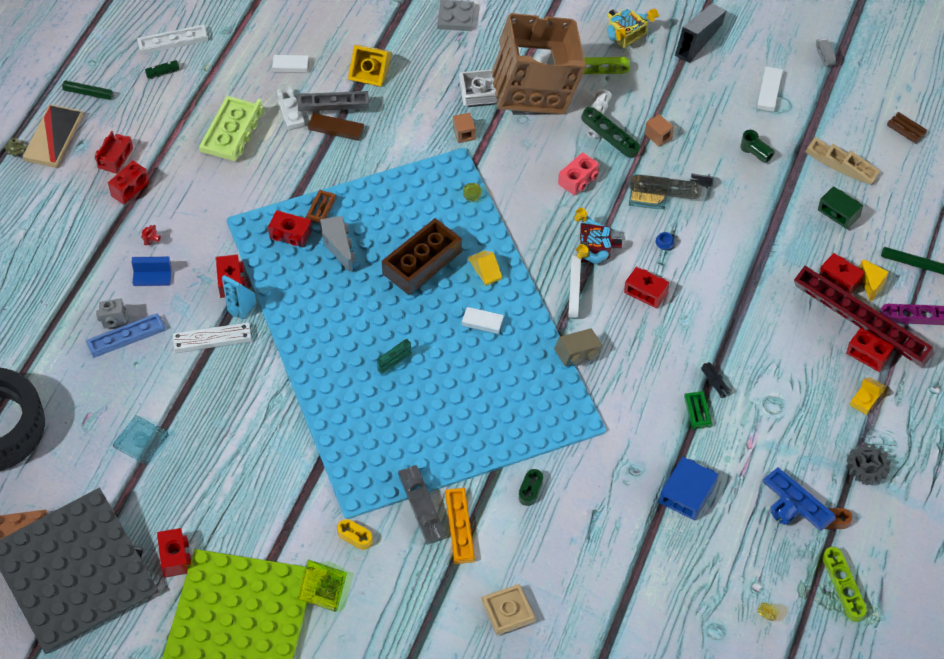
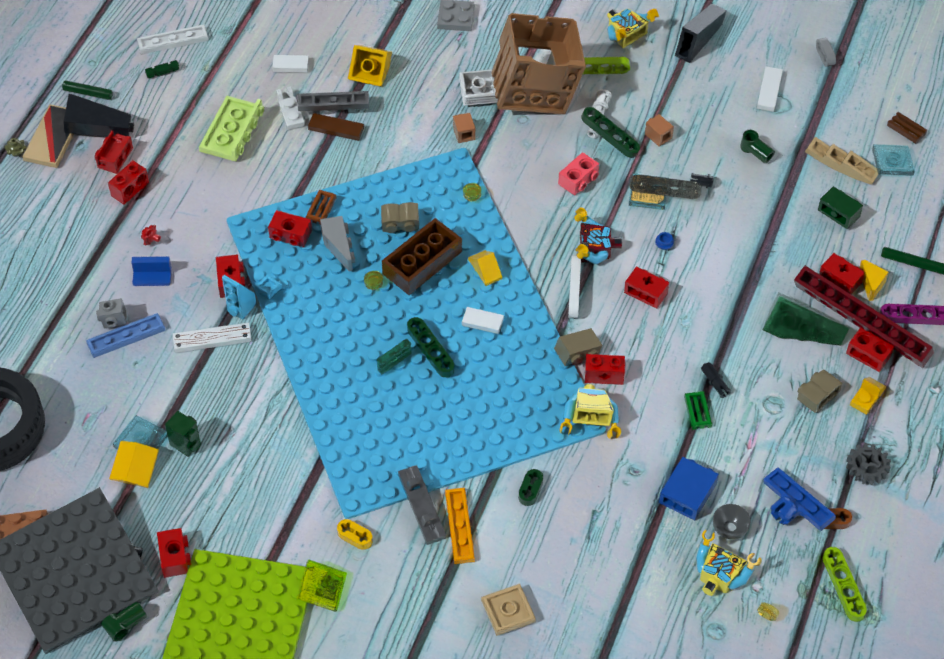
none -> black slope [63,94,134,137]
none -> dark green piece [101,602,147,642]
none -> yellow slope [109,441,159,488]
none -> dark green brick [165,411,201,457]
none -> medium azure tile [255,274,282,299]
none -> clear yellow tile [364,271,383,290]
none -> dark tan brick [381,202,419,233]
none -> dark green beam [407,317,454,378]
none -> torso [559,384,621,439]
none -> red brick [585,354,625,385]
none -> torso [696,530,762,596]
none -> dark grey piece [713,504,751,539]
none -> clear green wedge [762,292,849,346]
none -> dark tan brick [797,370,842,413]
none -> clear light blue plate [872,144,915,176]

